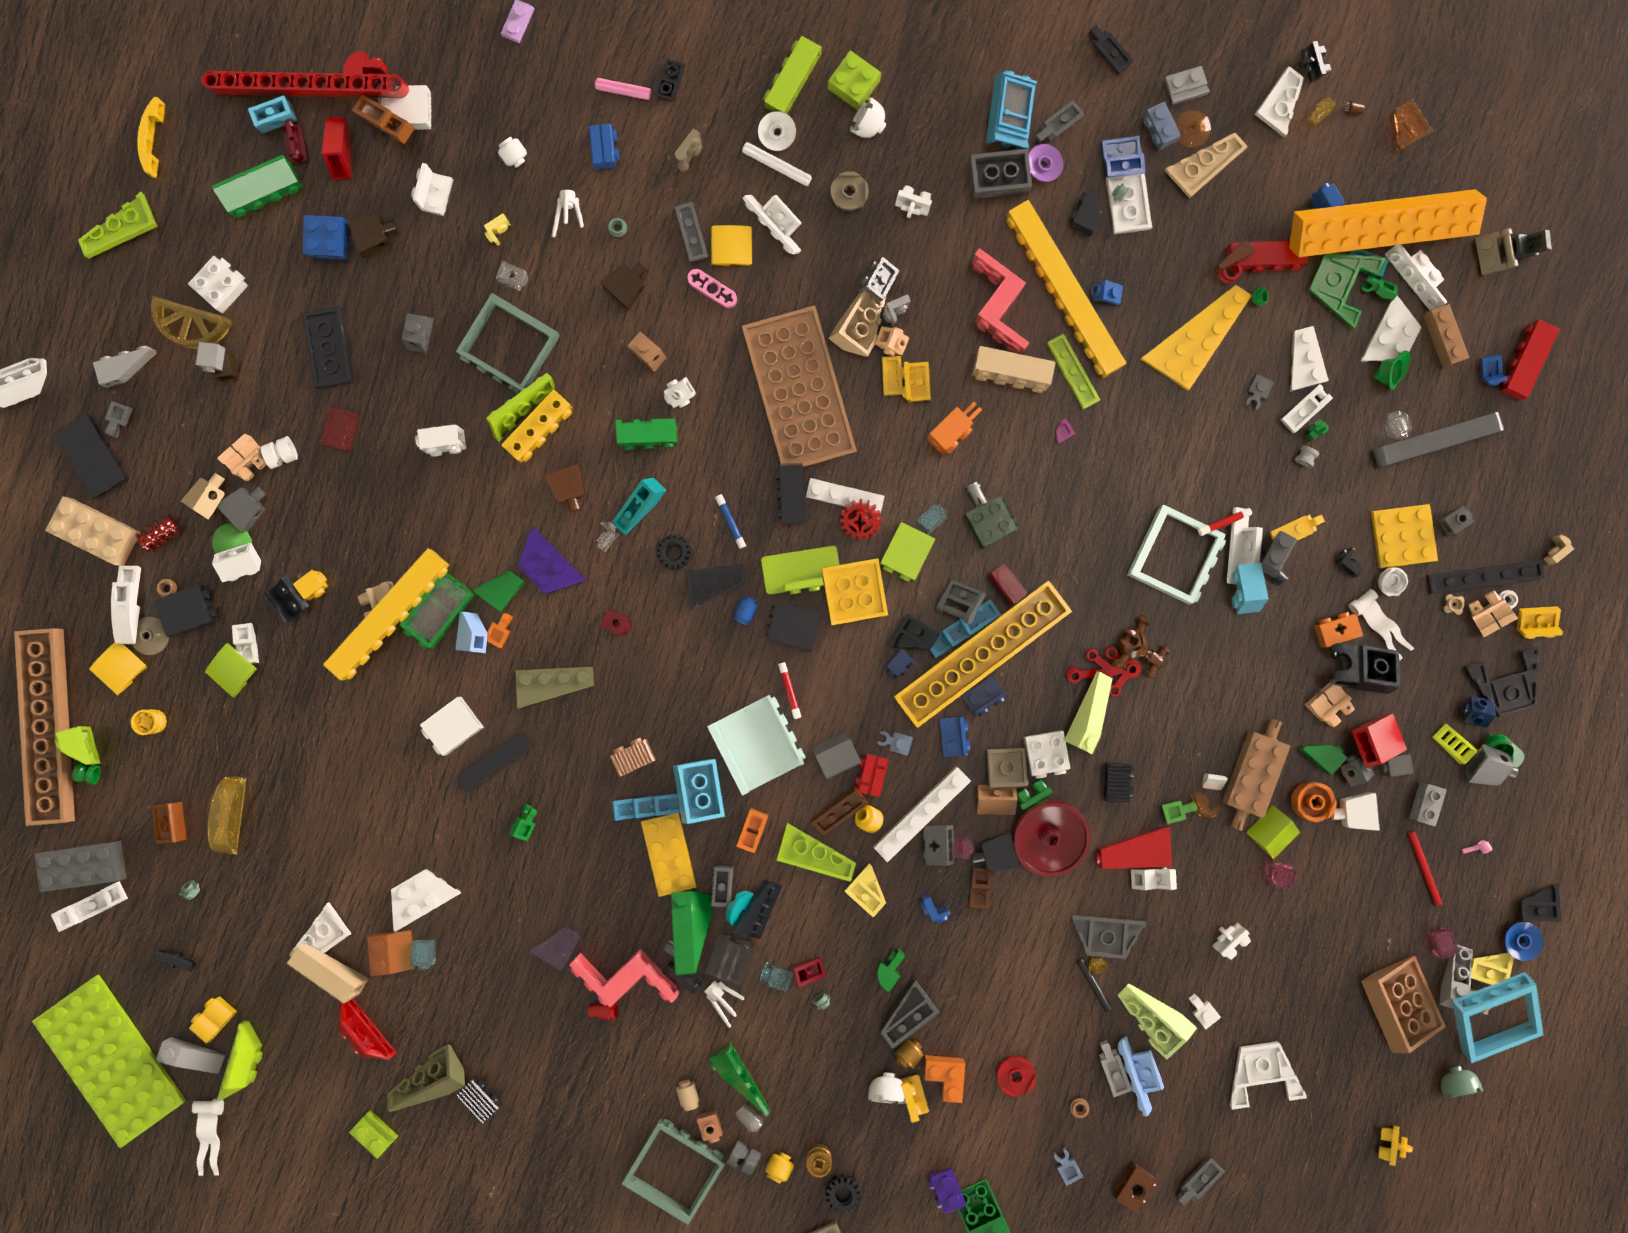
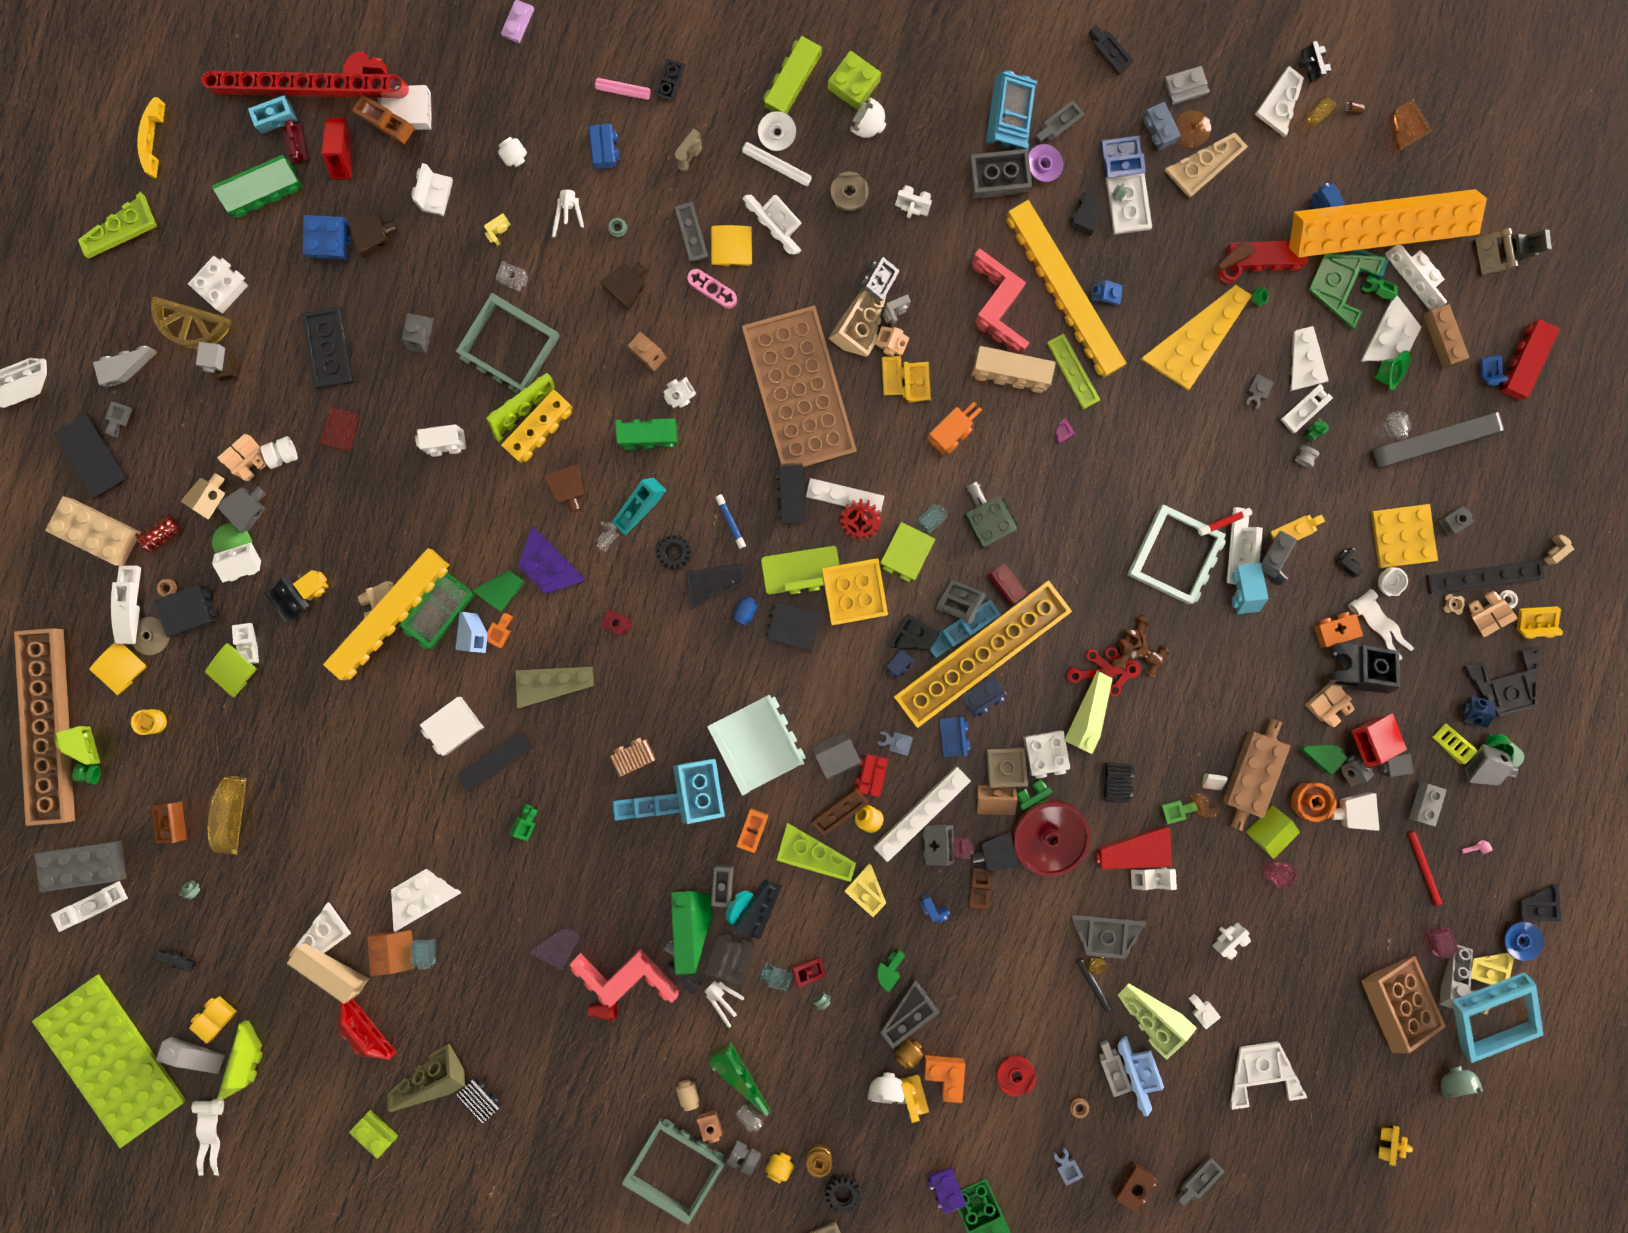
yellow plate [641,813,697,897] -> none
red bar [778,662,801,719] -> none

